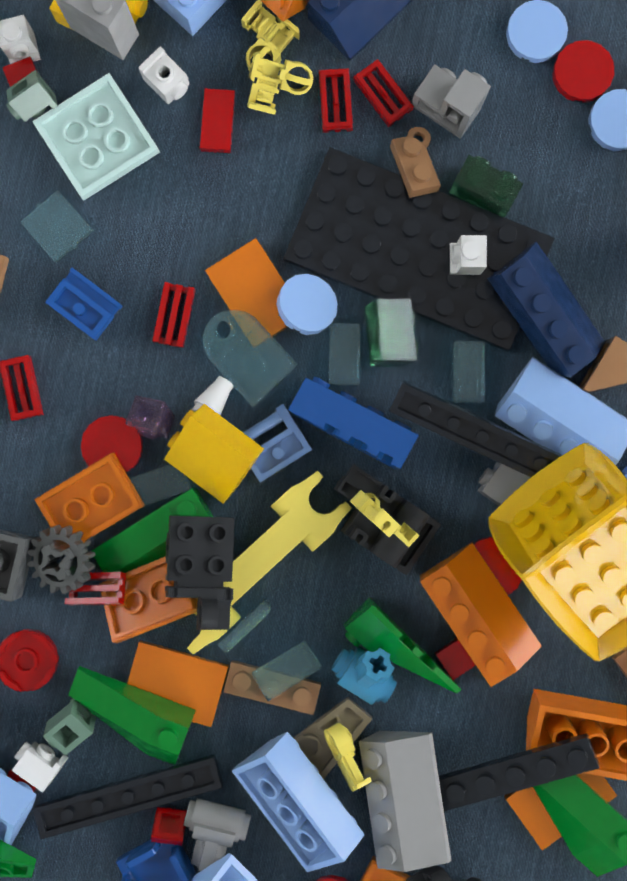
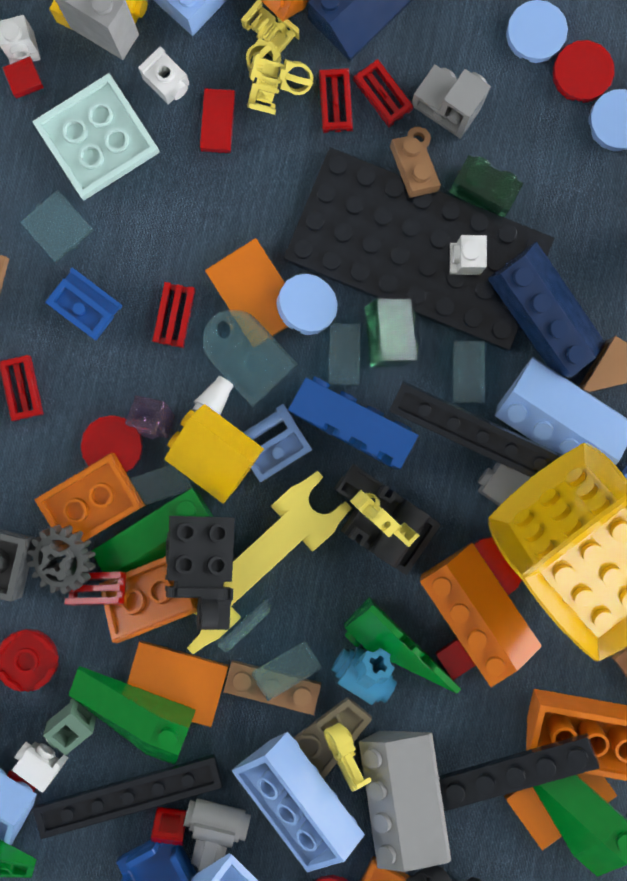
brick [6,70,58,122] -> none

